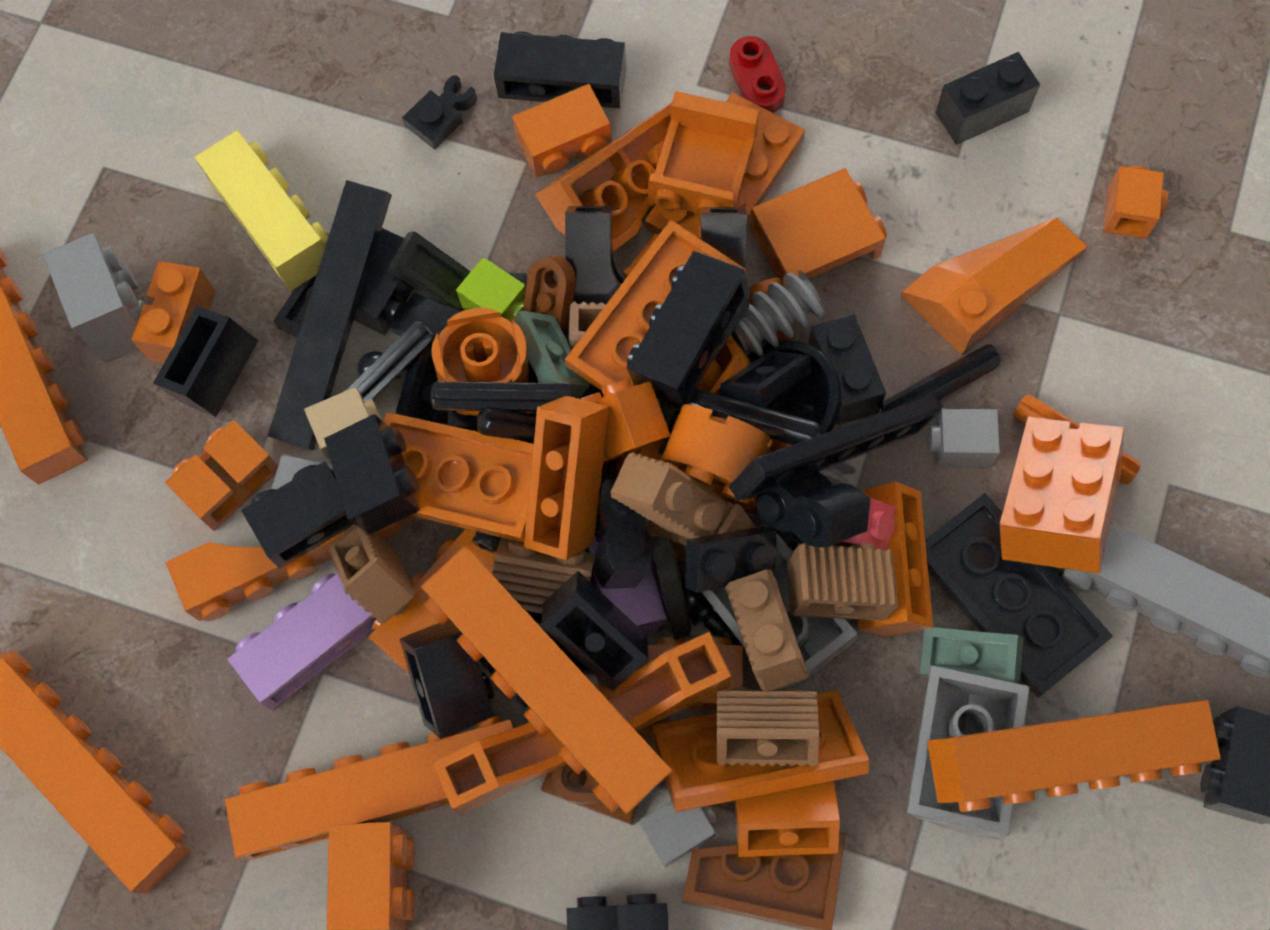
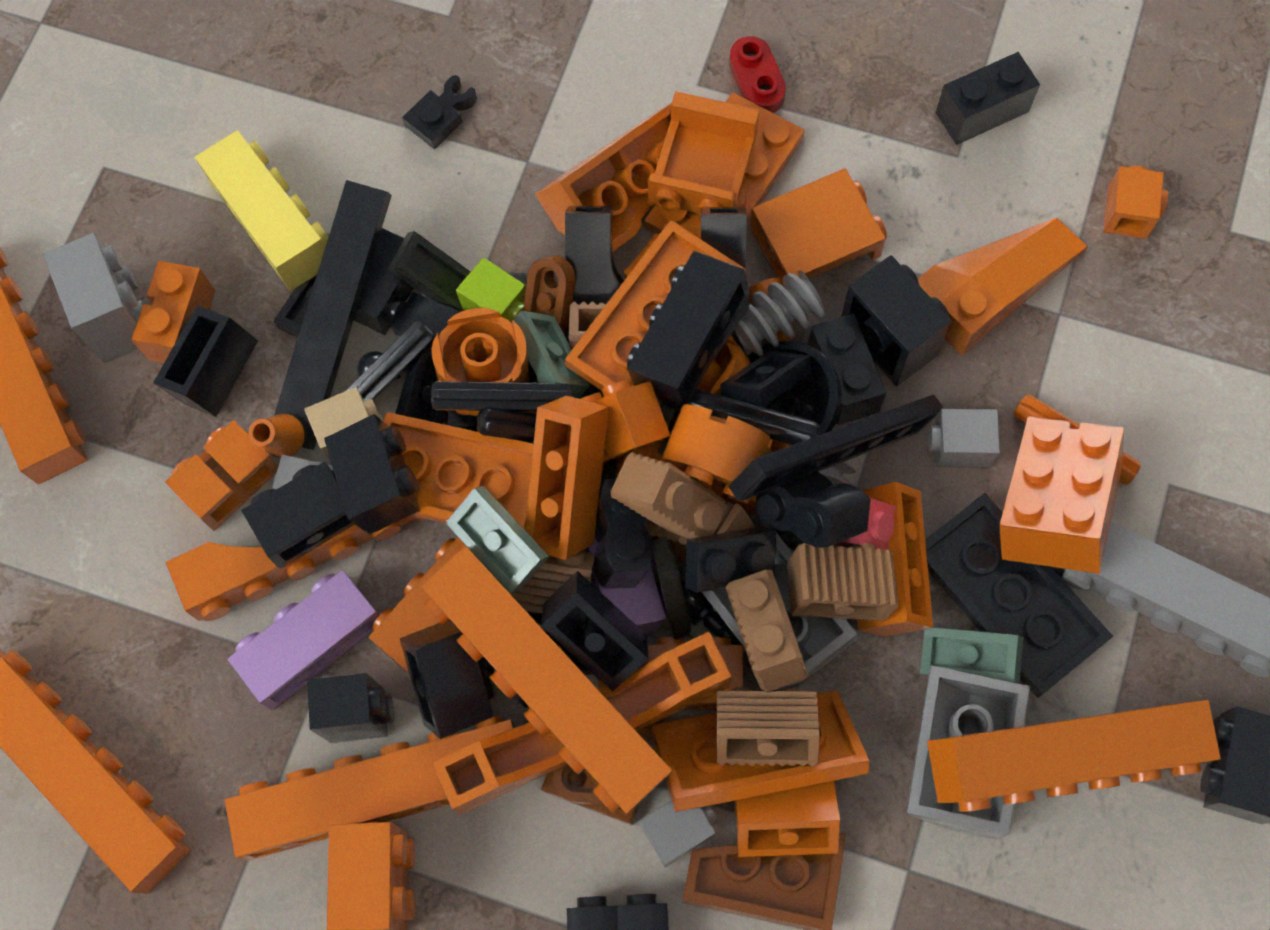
medium nougat brick [330,524,416,623] -> none
black brick [494,31,626,109] -> none
orange piece [512,84,612,178] -> none
black axle [880,344,1002,413] -> none
none -> orange cone [248,413,304,458]
none -> black brick [307,673,394,743]
none -> sand green plate [445,486,549,594]
none -> black brick [841,255,952,387]

